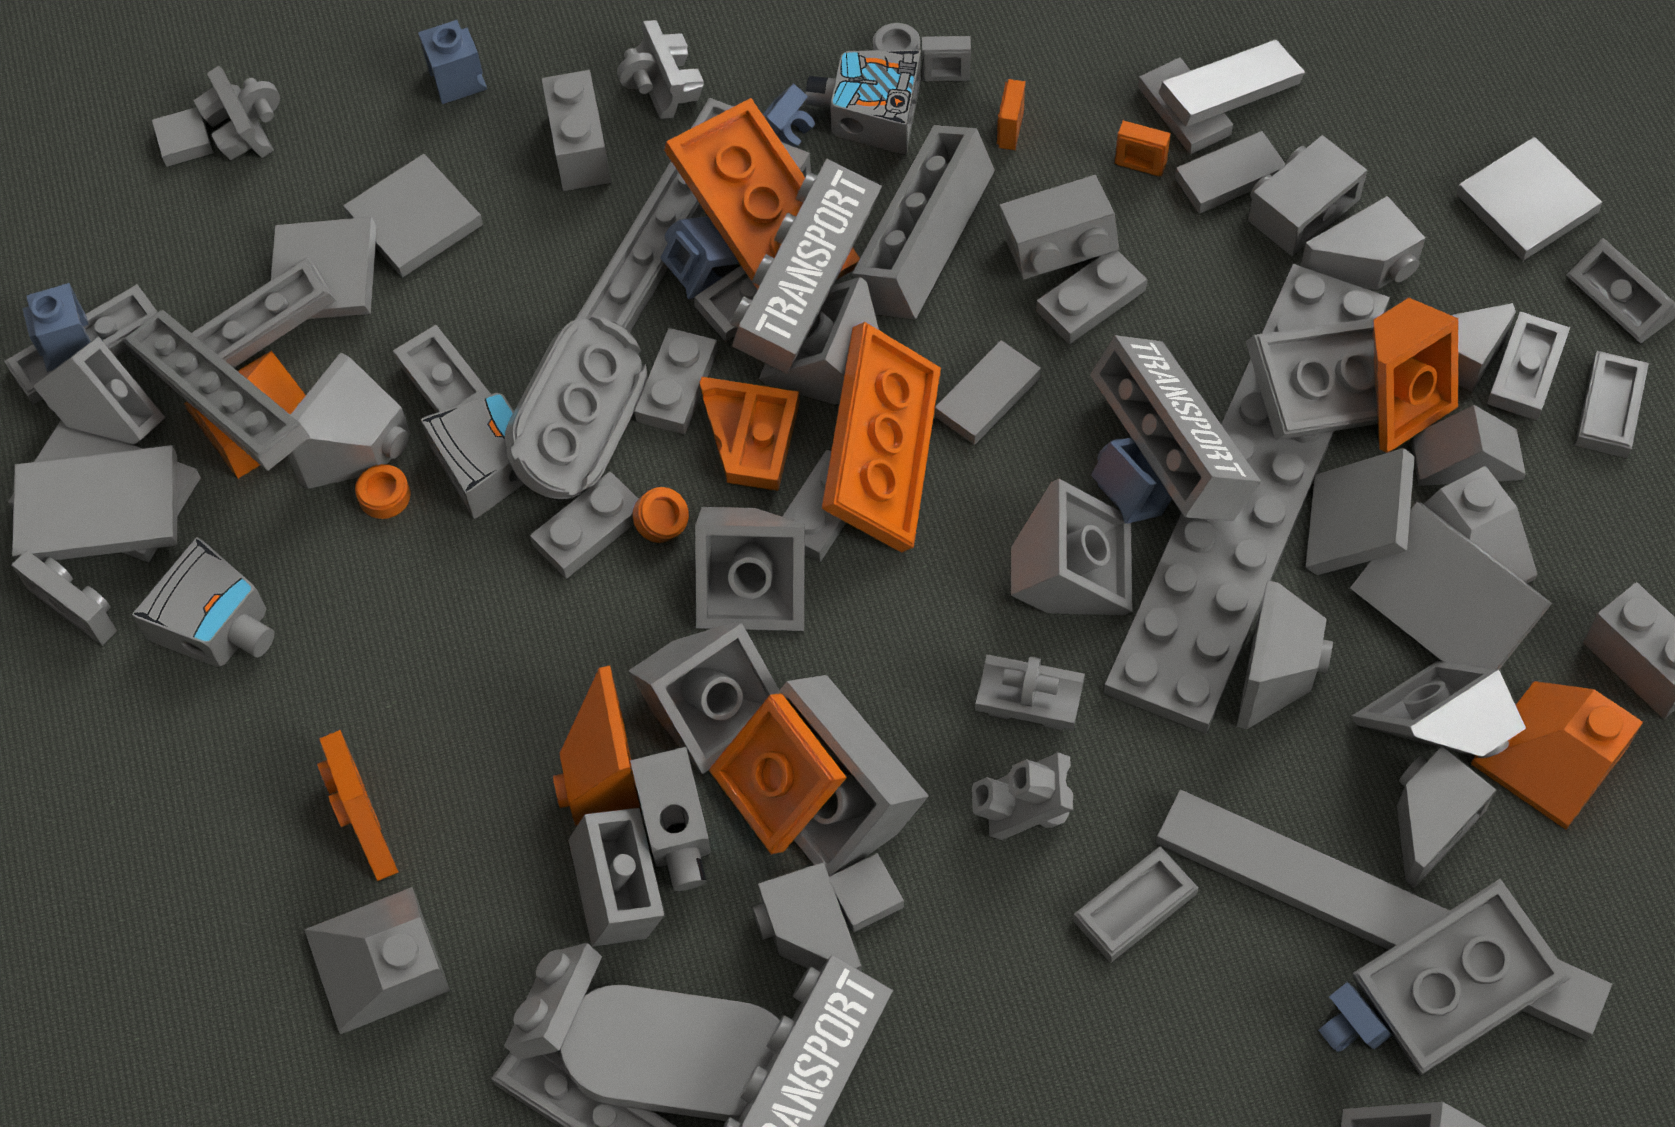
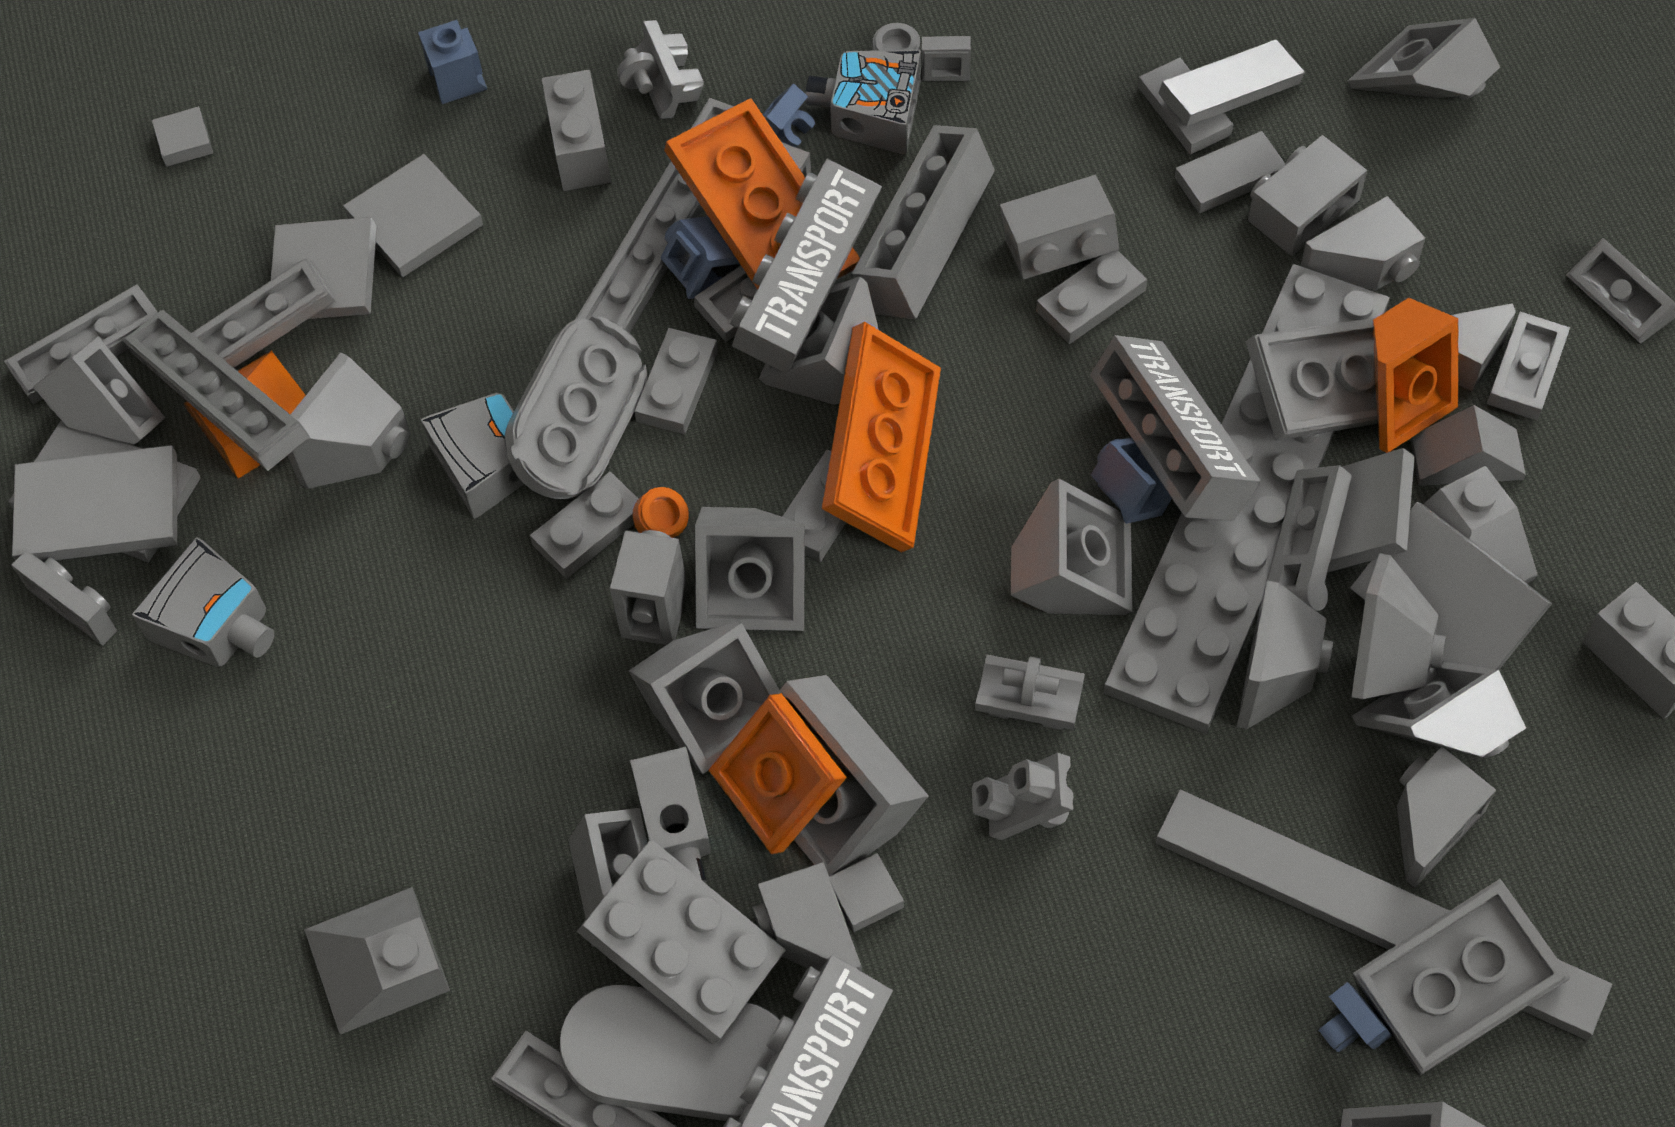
sand blue window [22,283,91,372] -> none
light grey hips [193,66,280,160] -> none
orange wing [317,730,398,881] -> none
orange tile [355,464,411,519] -> none
light grey plate [393,325,491,413] -> none
light grey plate [504,943,602,1060] -> none
orange slope [553,666,641,825] -> none
orange wing [700,376,800,491] -> none
light grey tile [935,340,1041,445] -> none
orange tile [997,79,1026,151] -> none
light grey tile [1073,846,1198,963] -> none
orange tile [1115,120,1171,176] -> none
tile [1456,137,1603,261] -> none
orange slope [1471,681,1643,830] -> none
light grey tile [1575,351,1649,458] -> none
none -> light grey plate [576,839,785,1044]
none -> light grey brick [610,530,688,645]
none -> light grey plate [1268,465,1352,611]
none -> light grey slope [1347,18,1500,100]
none -> light grey slope [1351,553,1446,699]

